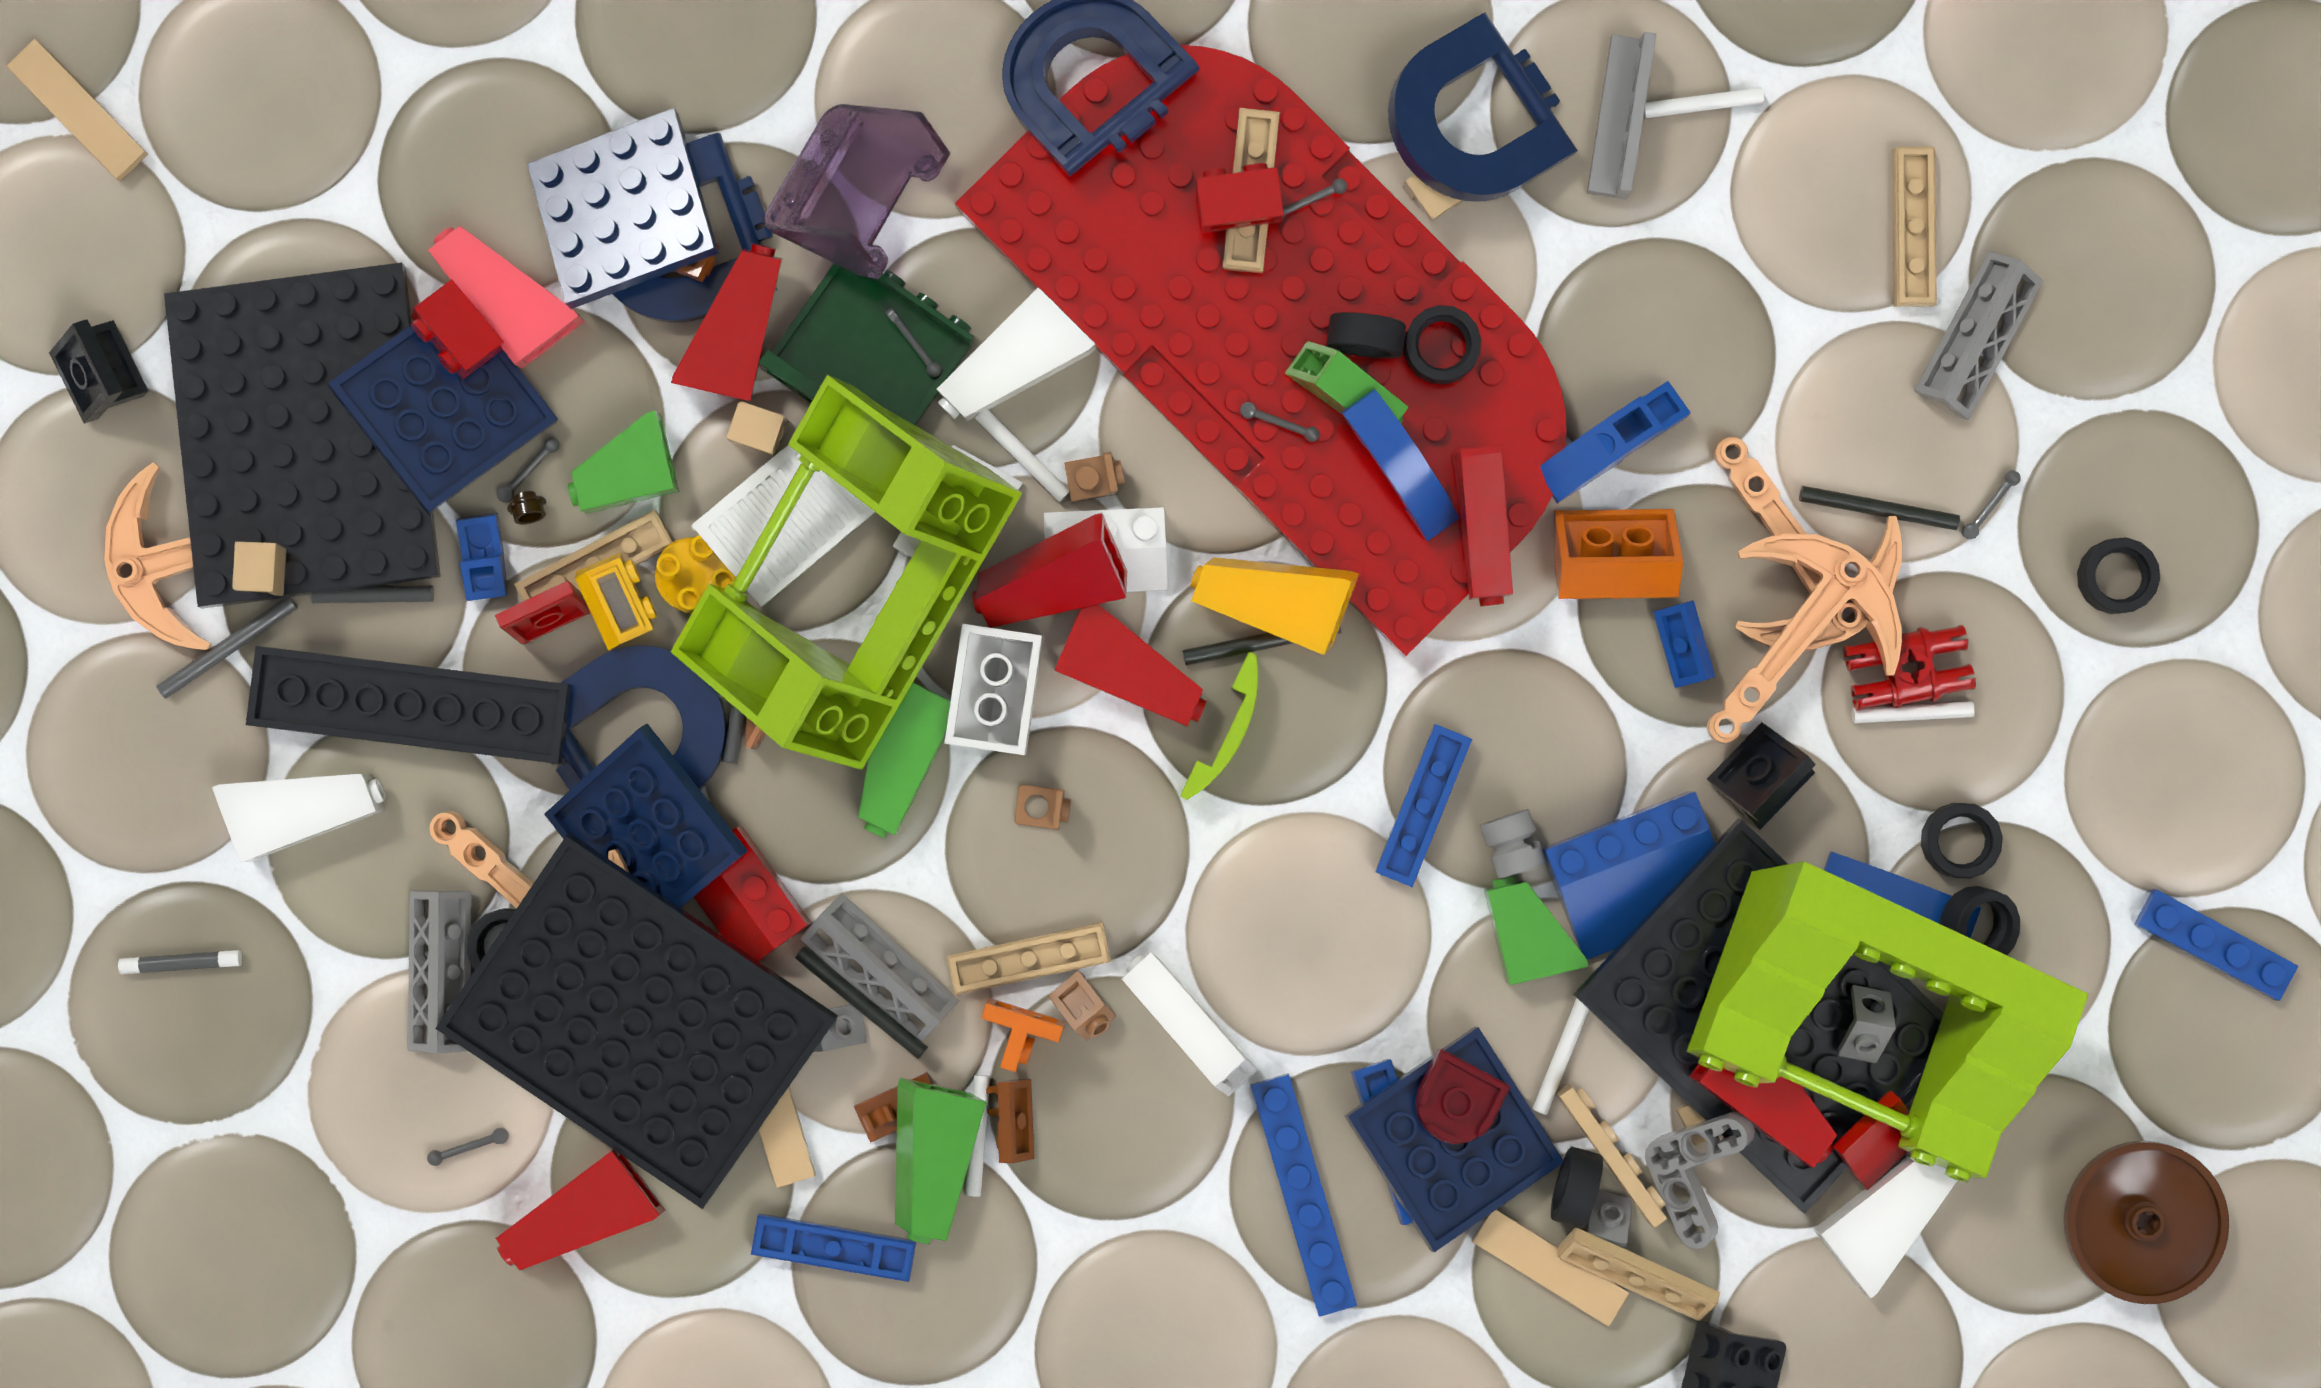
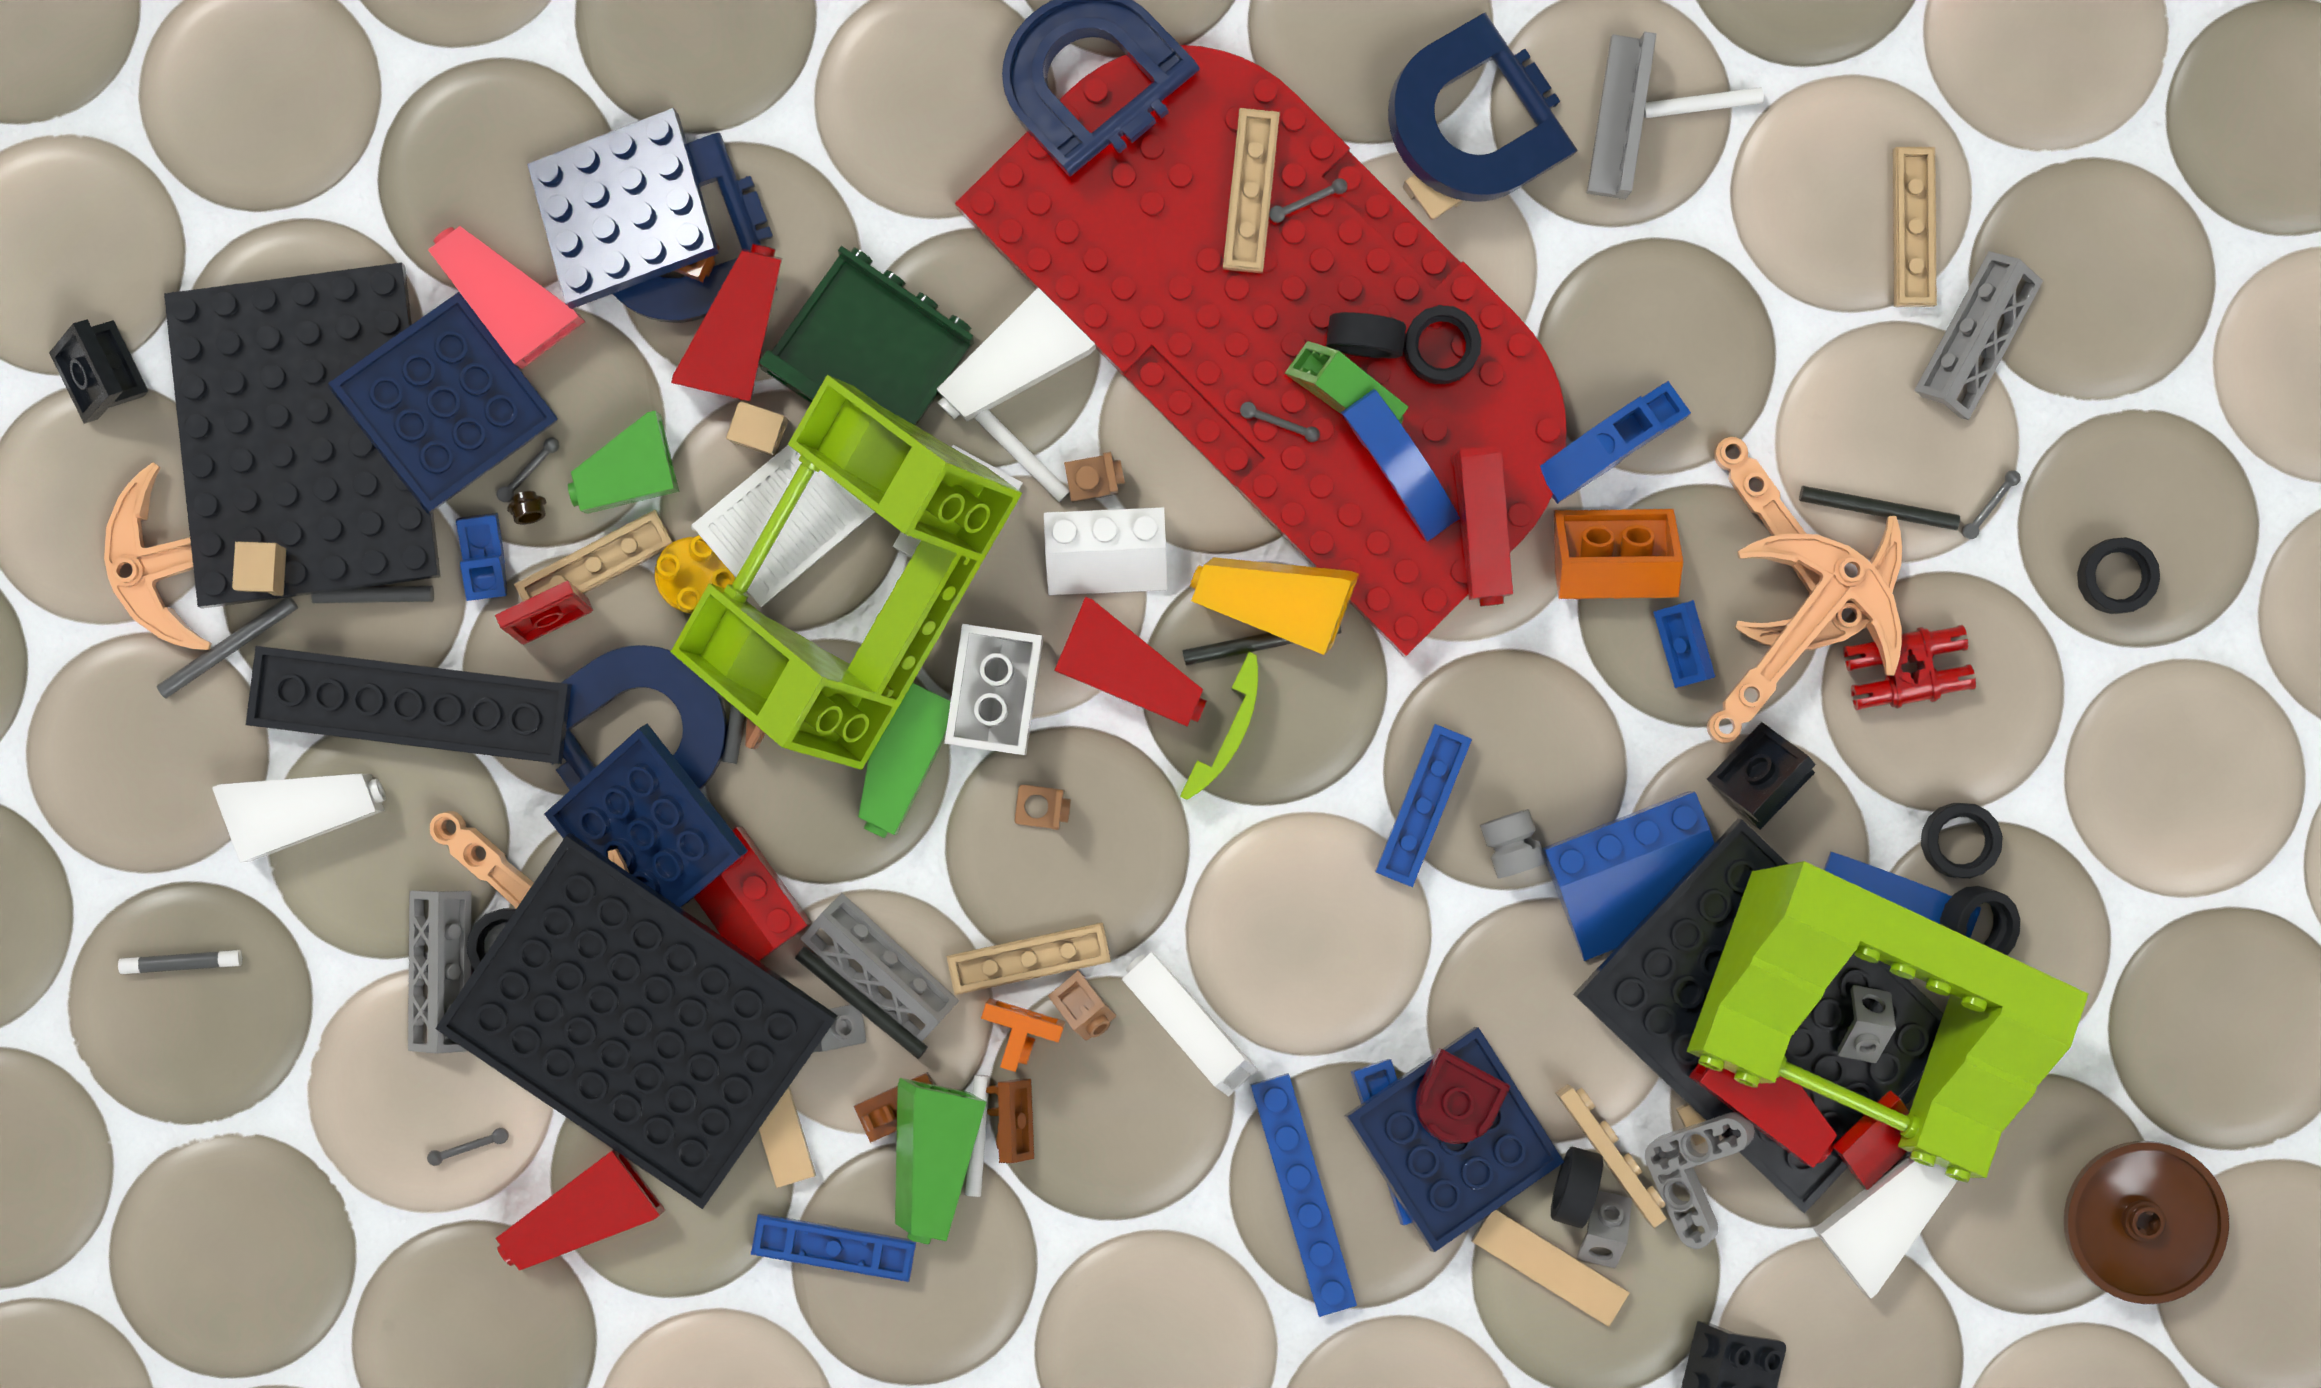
tan tile [6,38,148,181] -> none
red brick [411,279,504,380] -> none
yellow window [575,552,658,651] -> none
clear purple windscreen [763,104,951,279] -> none
dark grey hinge [885,307,942,378] -> none
red slope [972,513,1128,628] -> none
red brick [1196,163,1284,233] -> none
bright green slope [1484,875,1589,985] -> none
white bar [1532,998,1589,1115] -> none
tan tile [1557,1227,1720,1321] -> none
white bar [1852,701,1975,724] -> none
blue plate [2134,889,2298,1001] -> none

